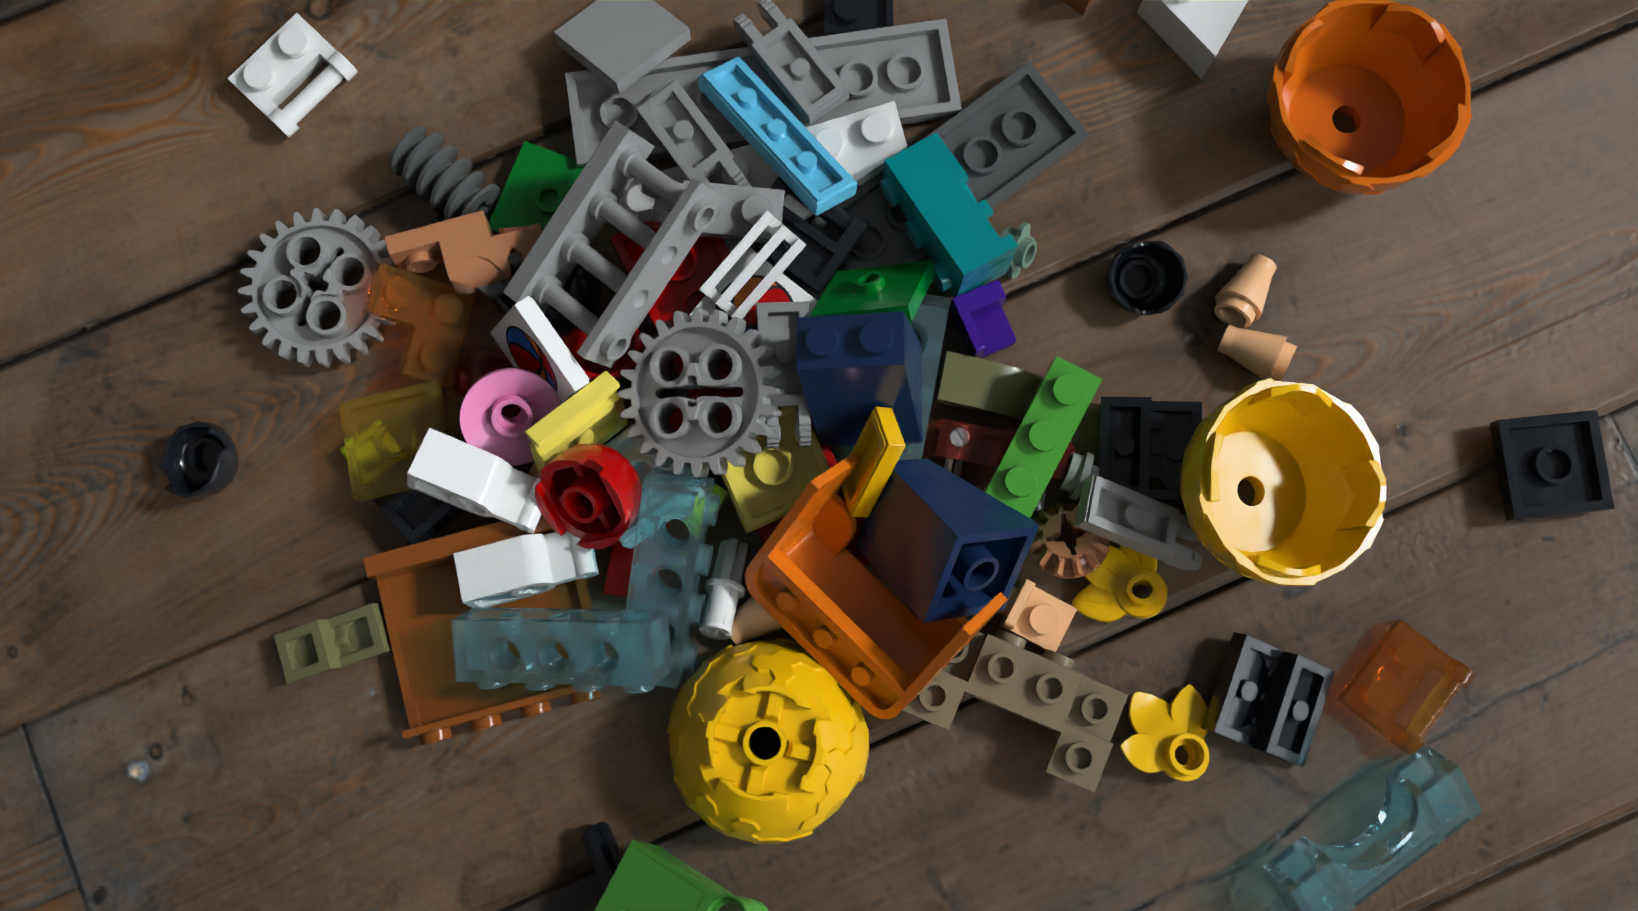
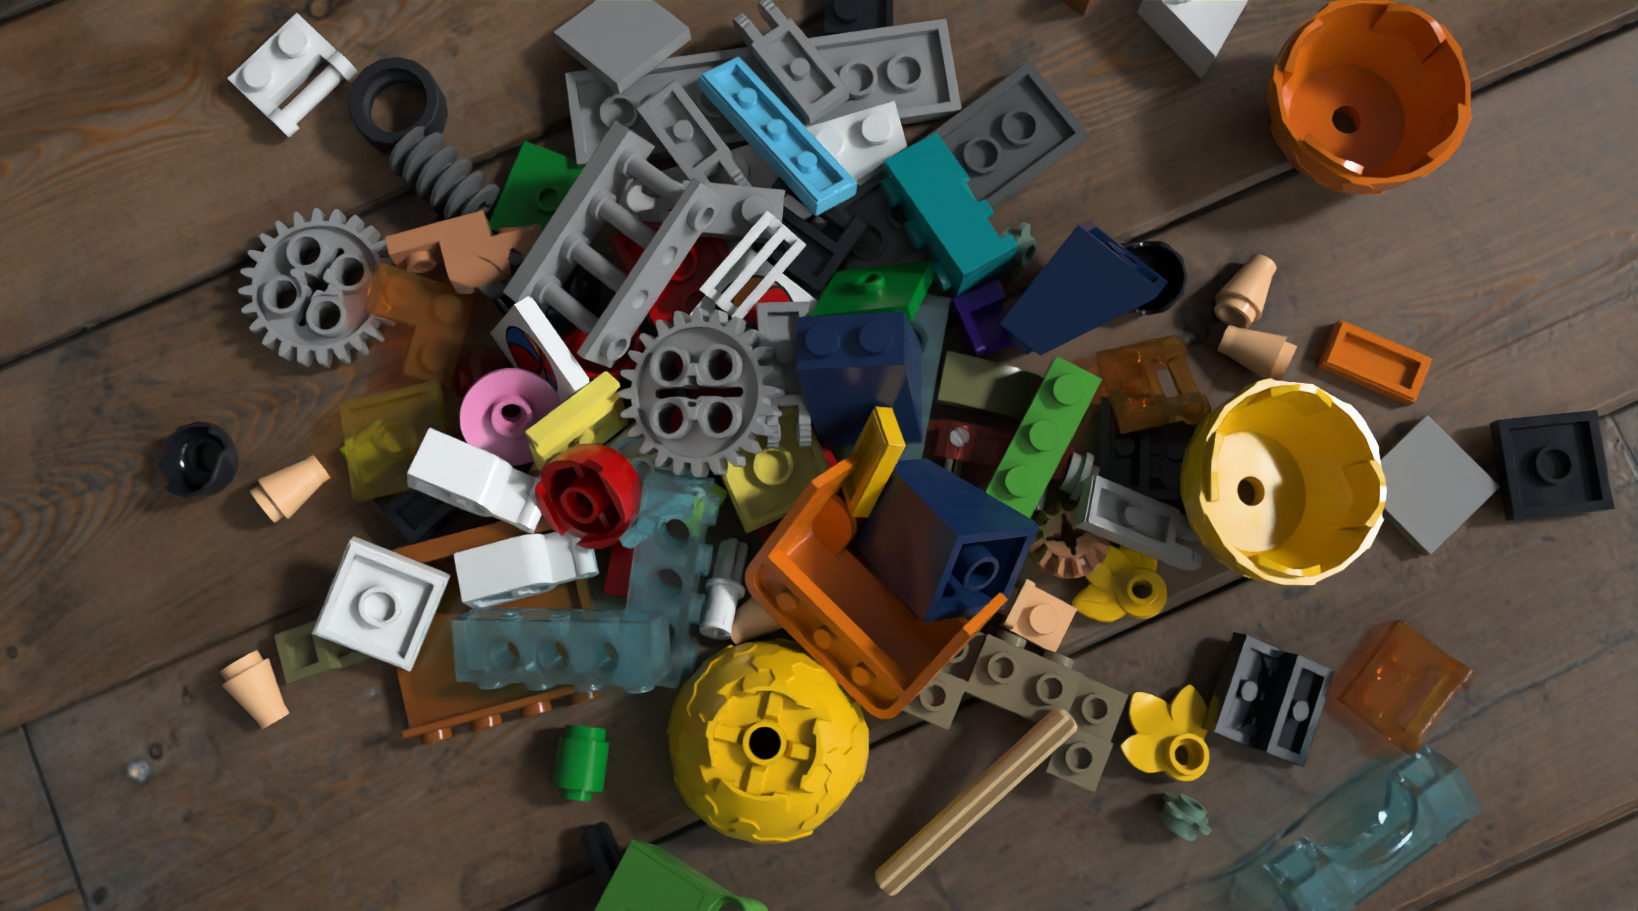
none -> light nougat cone [220,650,290,730]
none -> light nougat cone [250,454,331,523]
none -> white tile [312,536,451,671]
none -> black tyre [348,57,448,155]
none -> green brick [551,724,610,801]
none -> tan axle [875,706,1078,896]
none -> dark blue slope [1000,220,1168,356]
none -> clear orange plate [1096,335,1212,434]
none -> sand green plate [1159,792,1212,842]
none -> orange tile [1317,320,1433,406]
none -> light grey tile [1380,415,1500,556]

